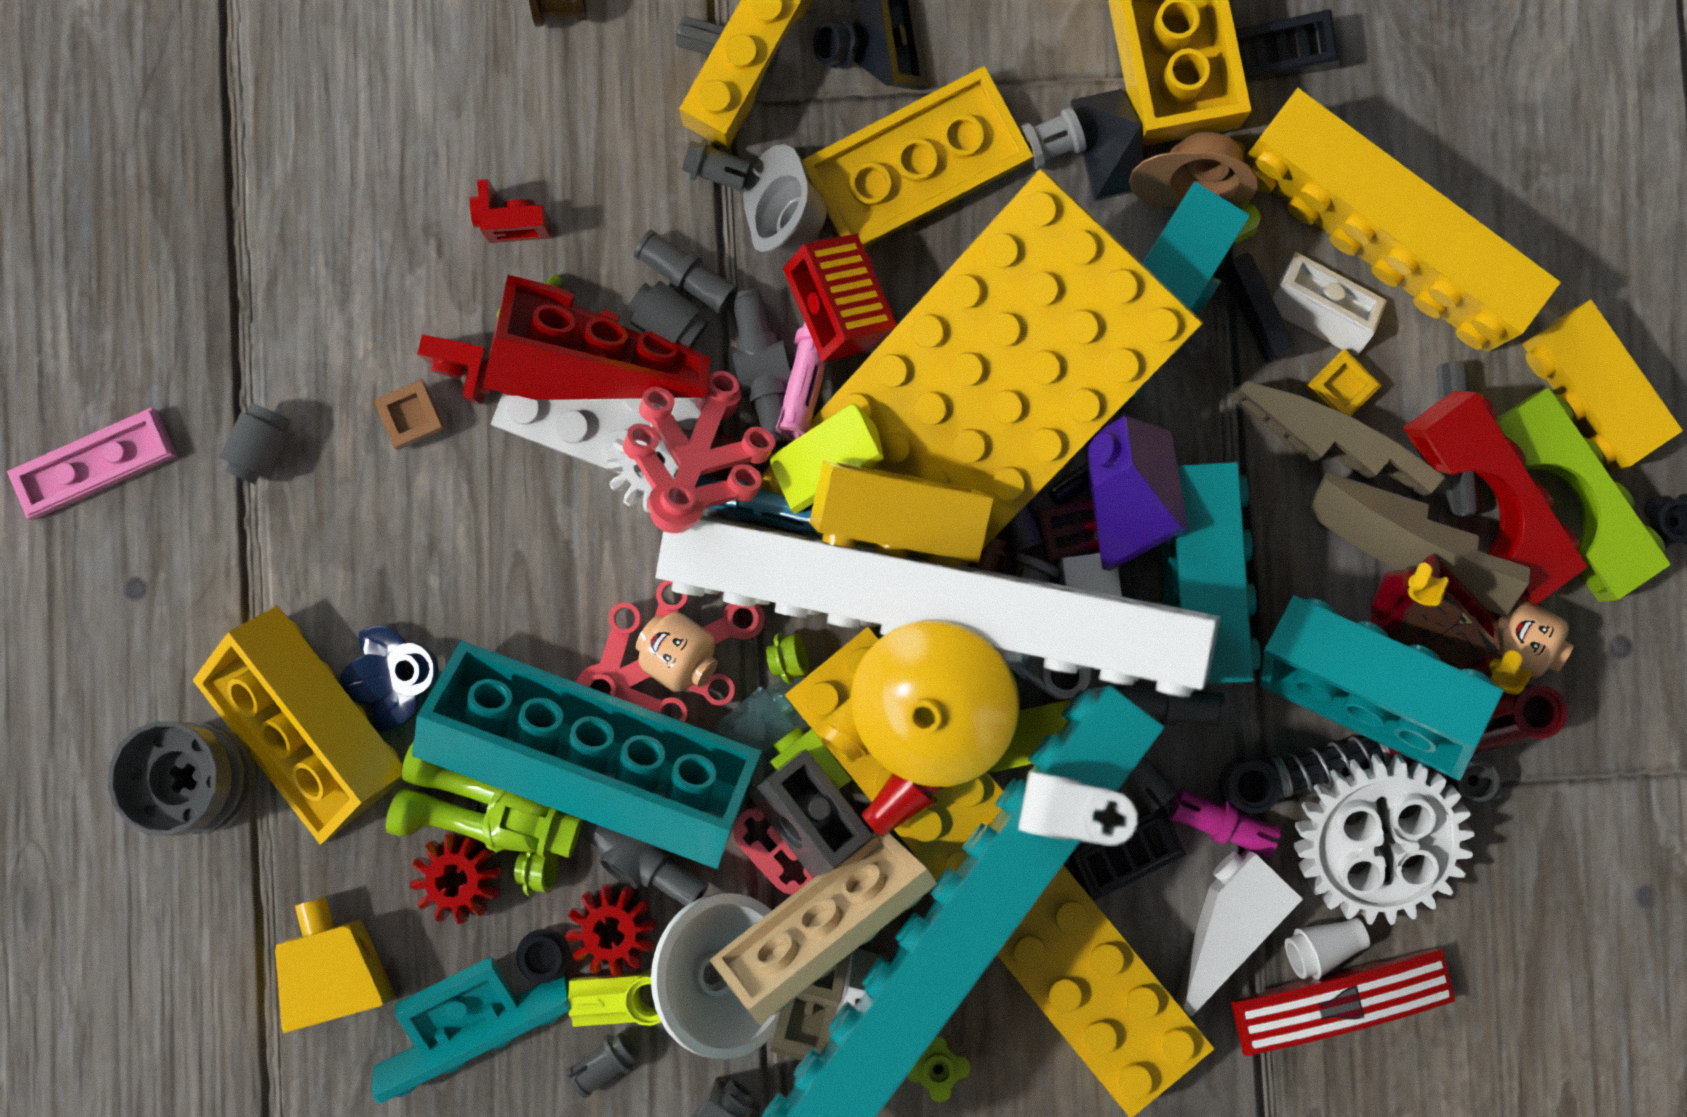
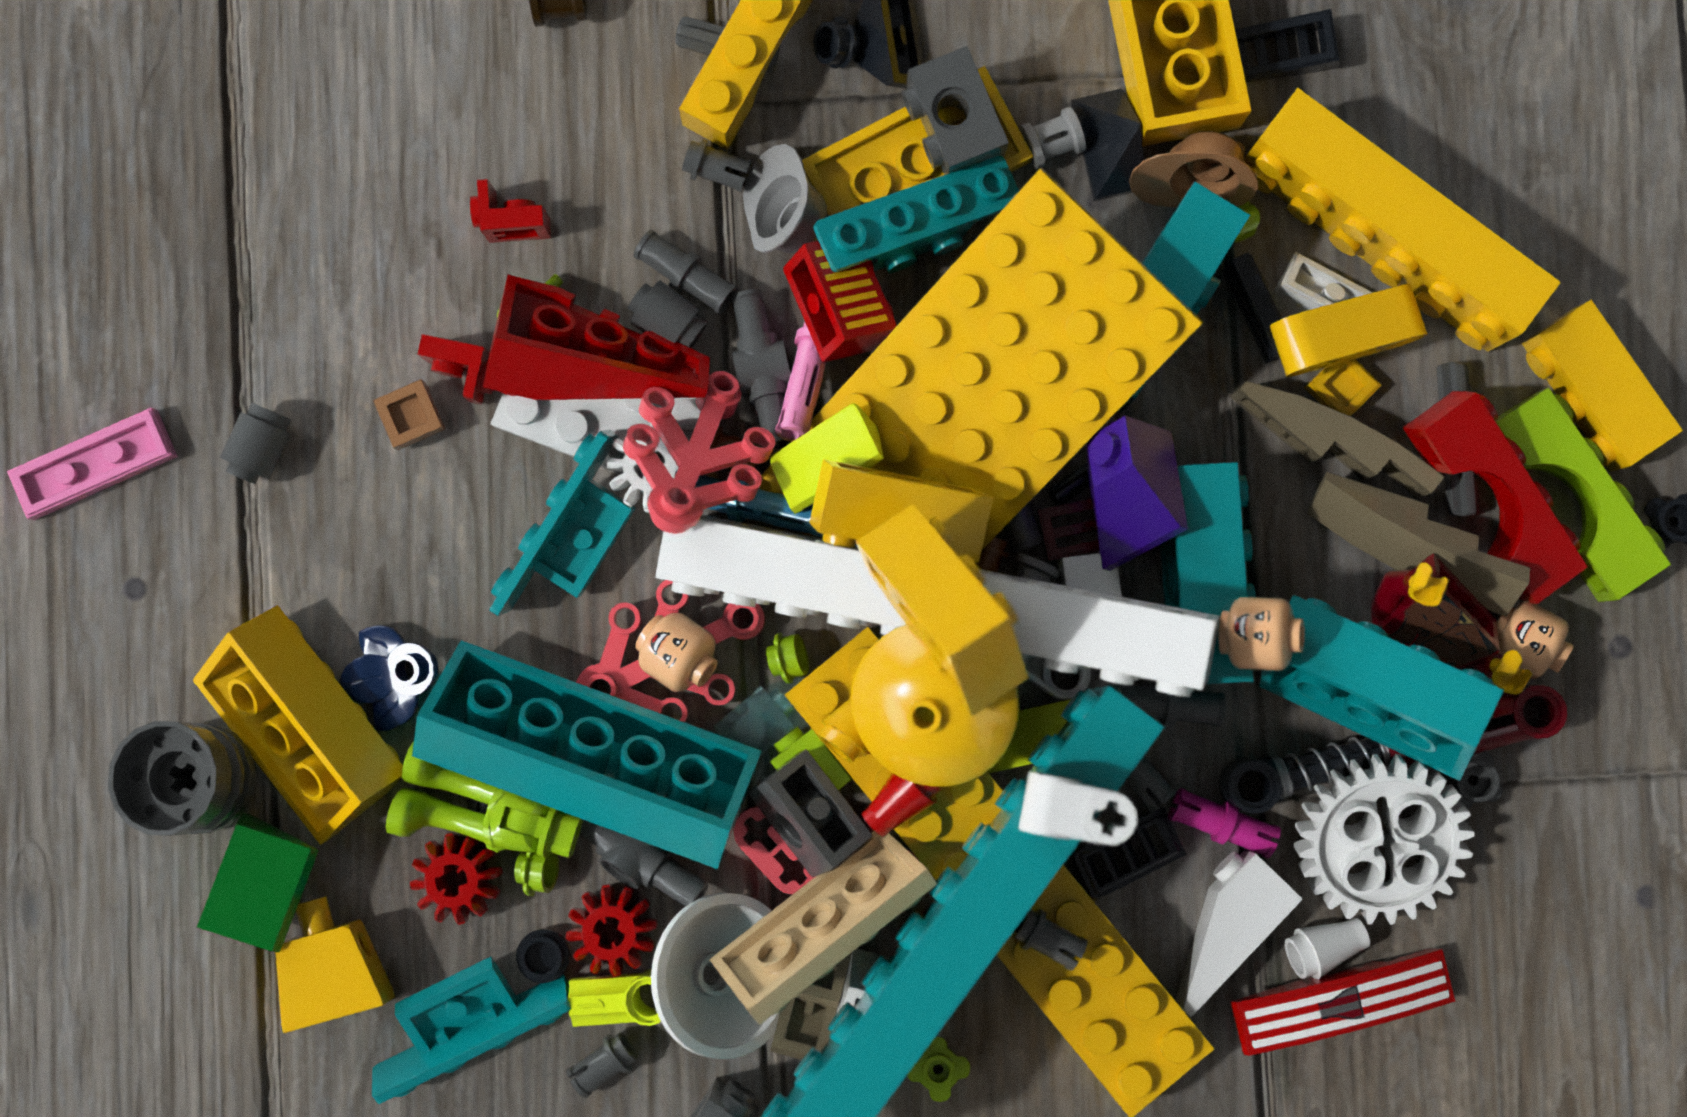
none -> green slope [197,813,319,952]
none -> teal bracket [489,430,636,616]
none -> teal bracket [813,156,1019,273]
none -> yellow wedge [856,504,1029,716]
none -> dark grey brick [901,46,1009,175]
none -> dark grey pin [1013,909,1087,971]
none -> light nougat head [1218,597,1305,670]
none -> yellow beam [1270,284,1428,377]

